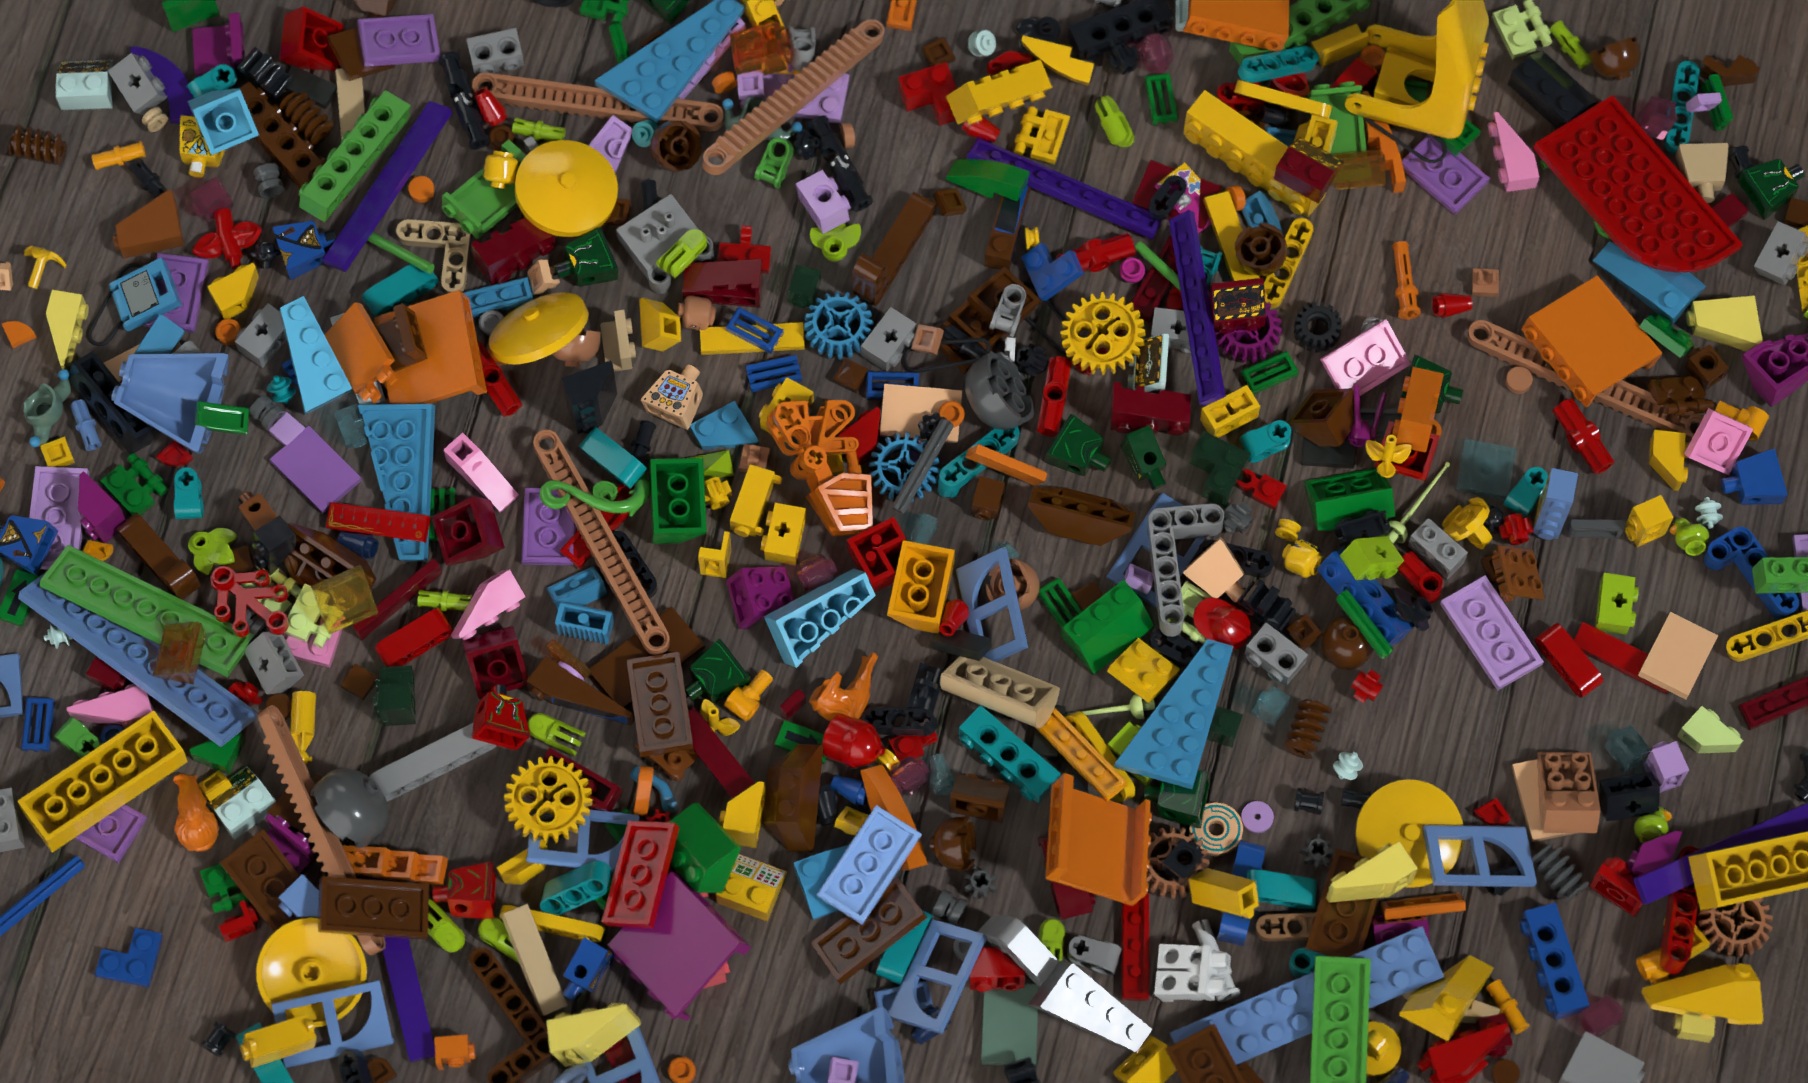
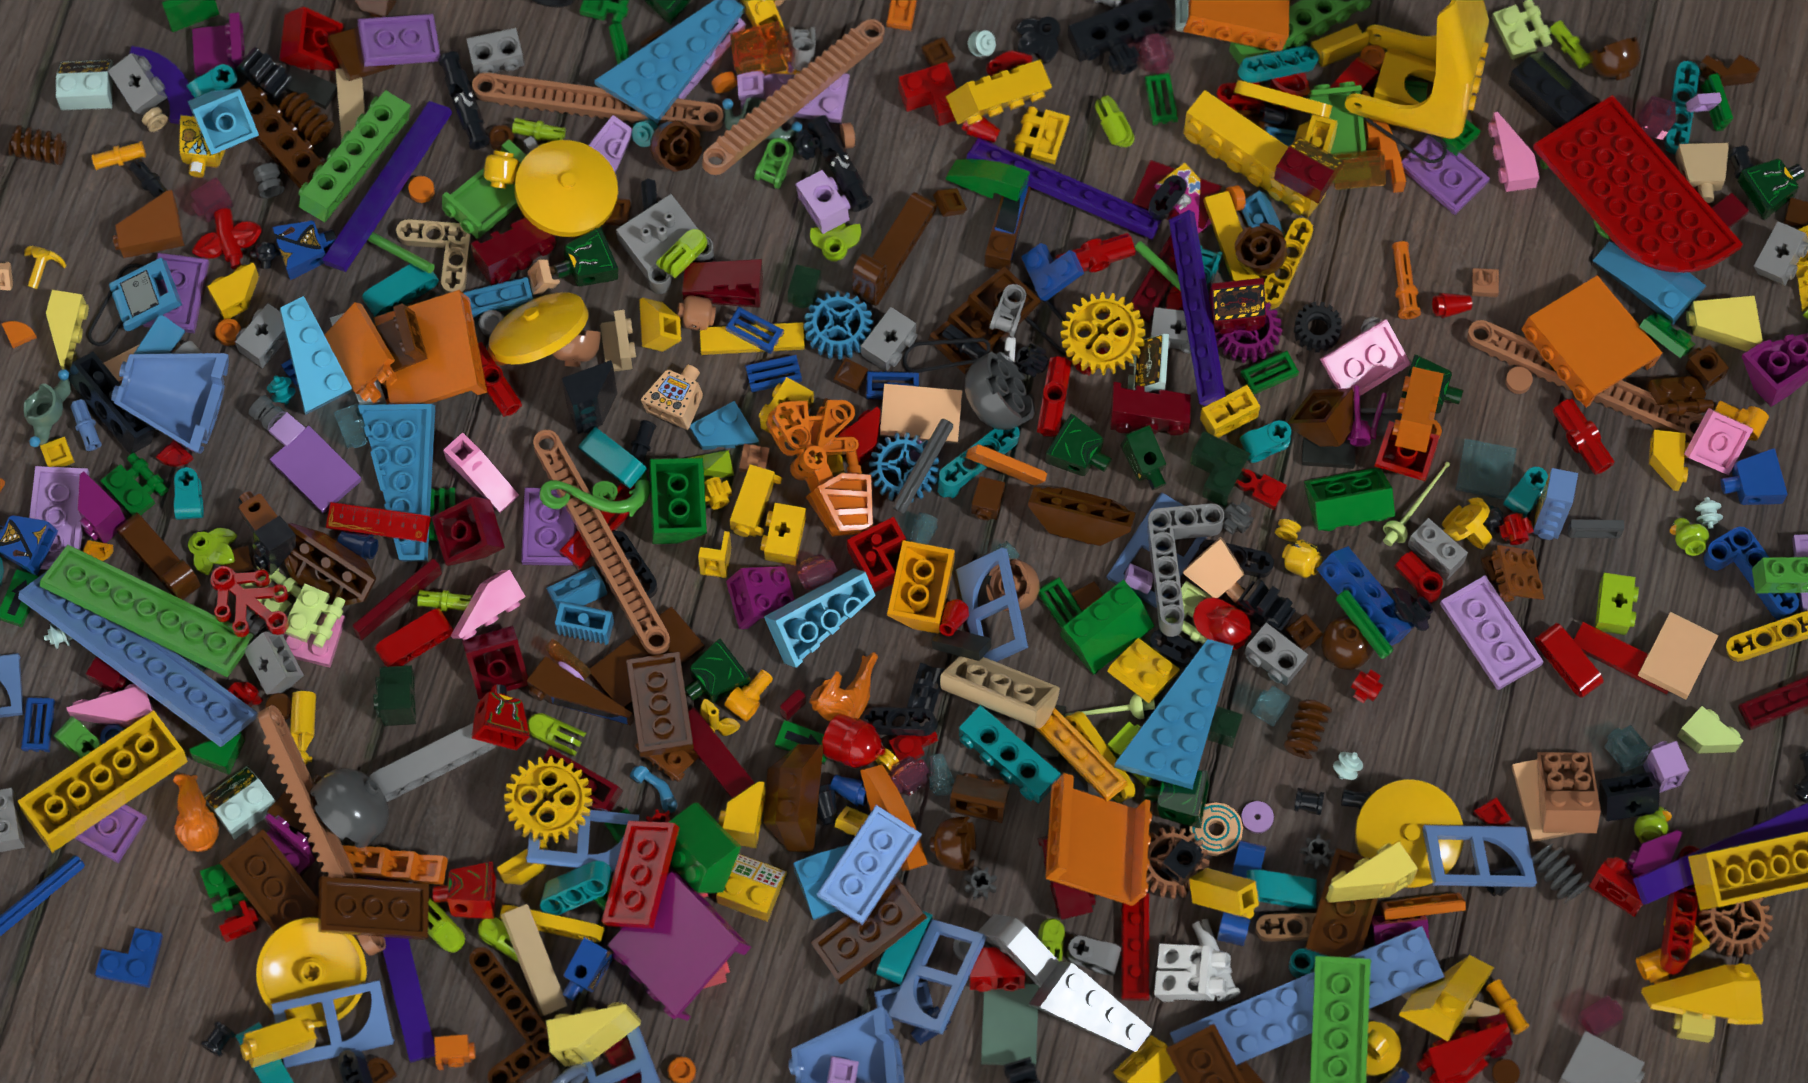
clear orange slope [152,622,206,685] -> none
green tile [194,401,249,435] -> none
yellow tile [198,770,233,802] -> none
medium blue slope [278,874,319,918] -> none
clear yellow tile [311,565,378,634] -> none
reddish brown tile [341,663,378,701] -> none
red cone [474,87,507,127] -> none
orange beam [633,765,654,816] -> none
red plate [718,225,771,274] -> none
nougat tile [911,324,944,355] -> none
black plant [918,412,947,441] -> none
dark grey wheel [932,890,969,926] -> none
orange tile [939,401,965,428] -> none
yellow slope [1021,35,1094,86] -> none
yellow bush [1024,226,1039,250] -> none
dark pink plate [1119,258,1145,283] -> none
black hinge [1335,510,1391,547] -> none
lime brick [1339,536,1404,580] -> none
yellow plant [1365,435,1412,478] -> none
blue brick [1519,903,1590,1020] -> none
yellow brick [1625,495,1674,547] -> none

